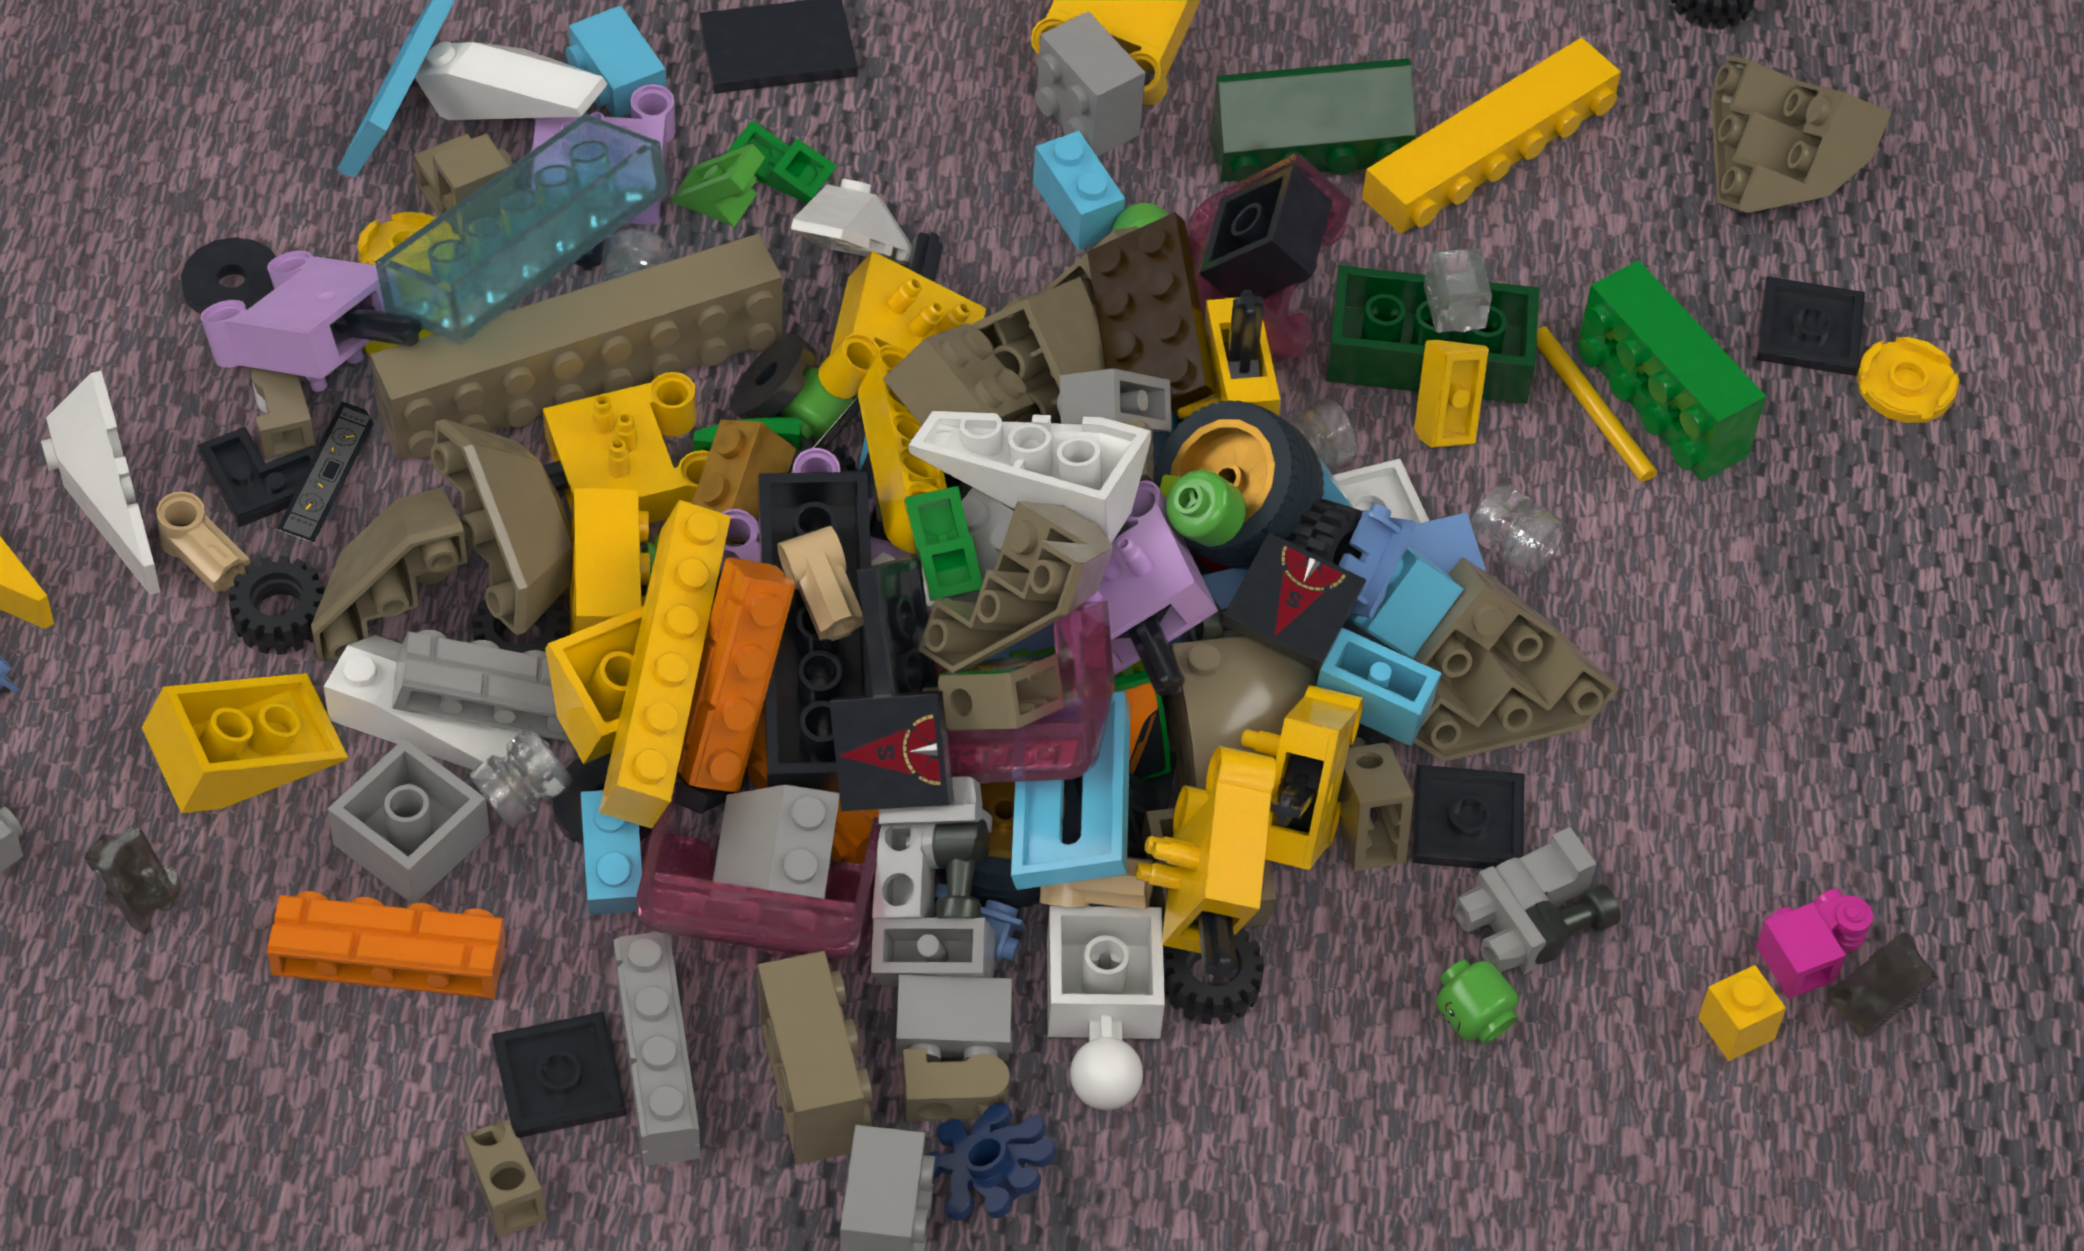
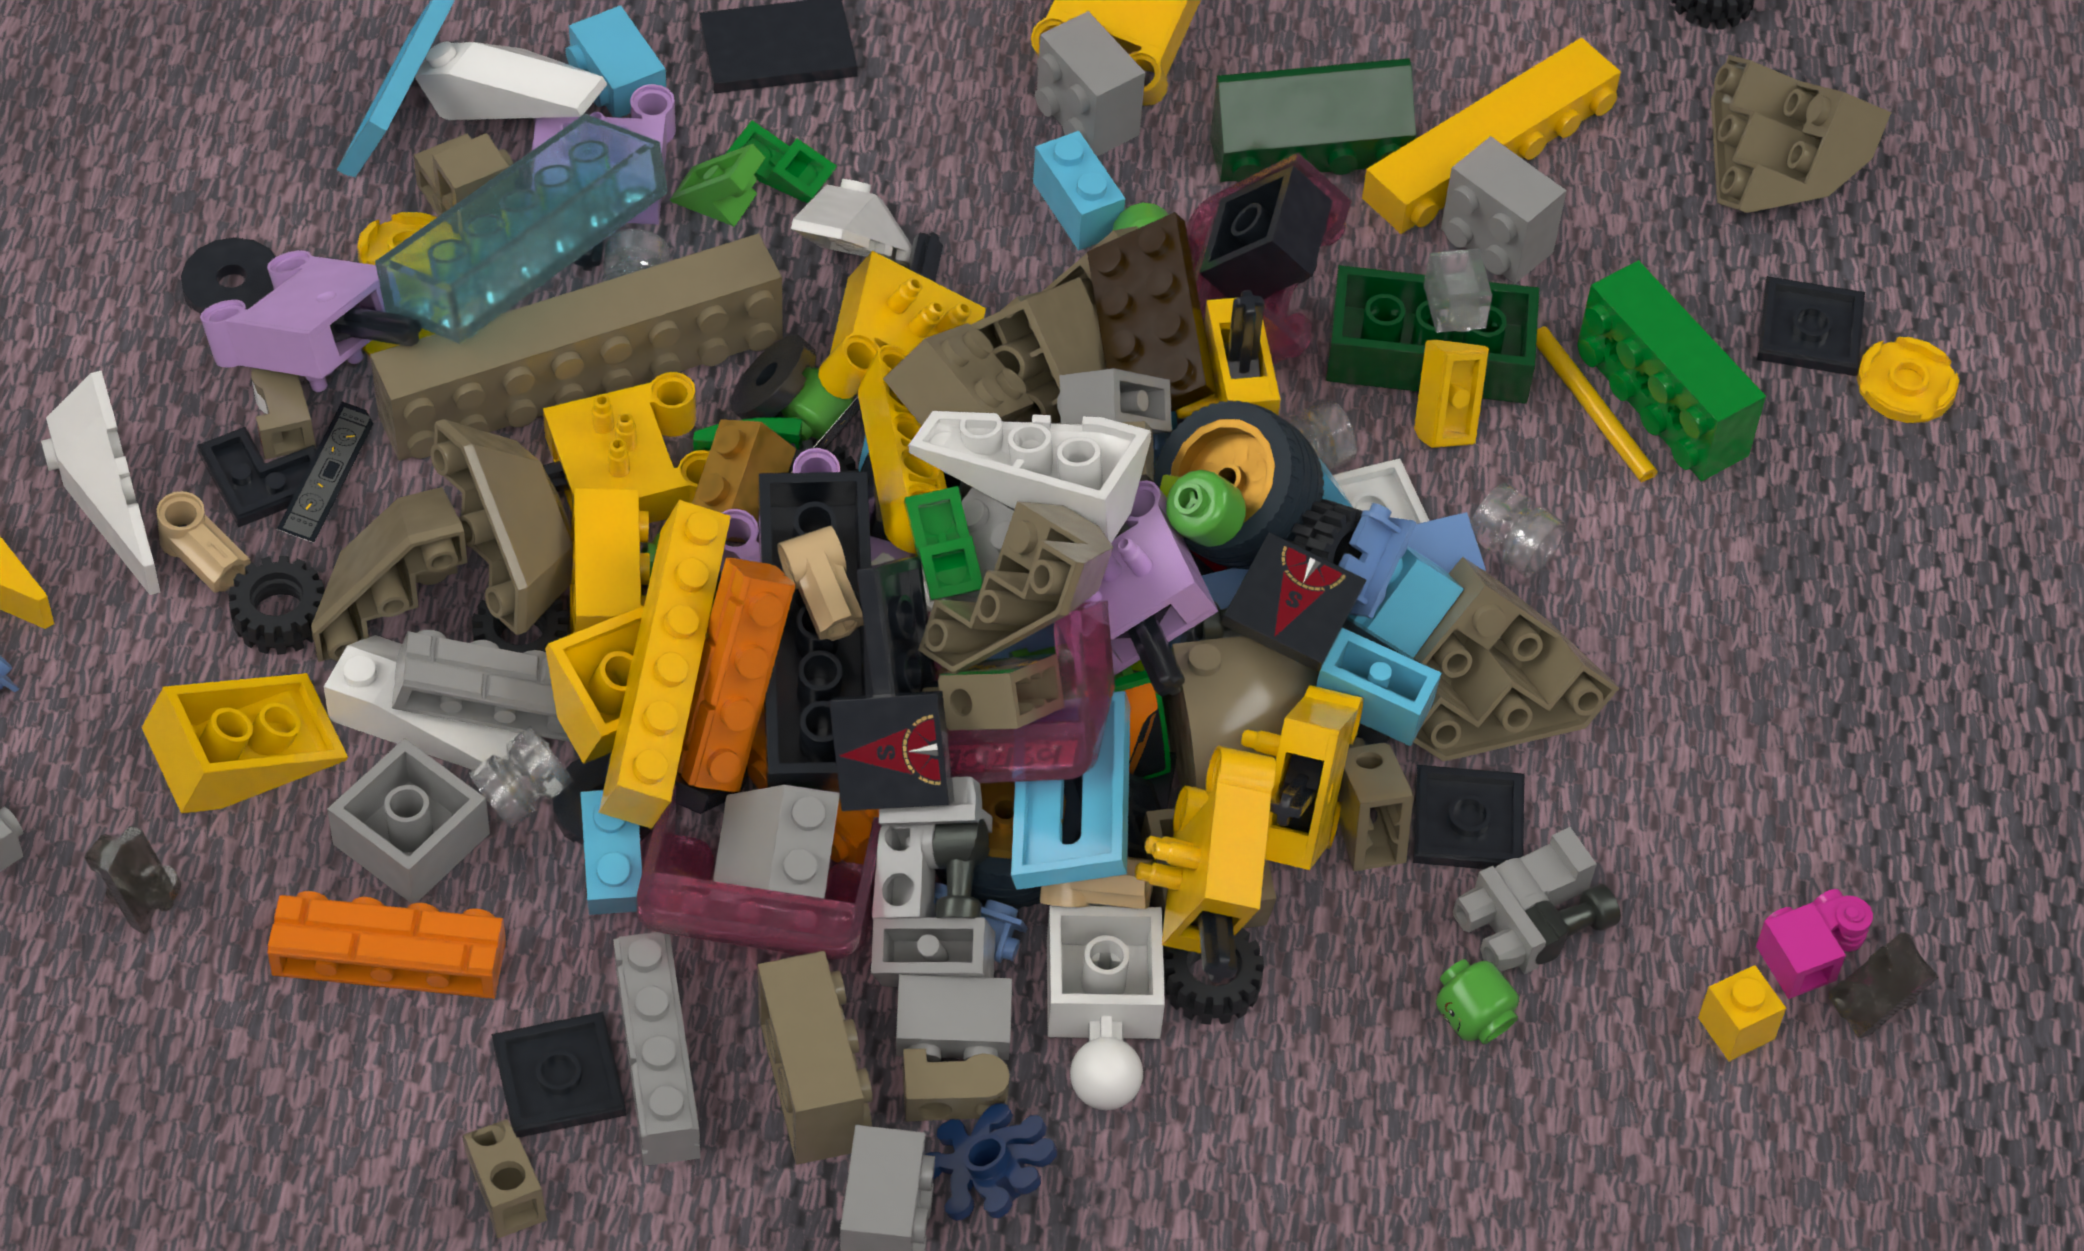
none -> light grey brick [1441,136,1567,284]

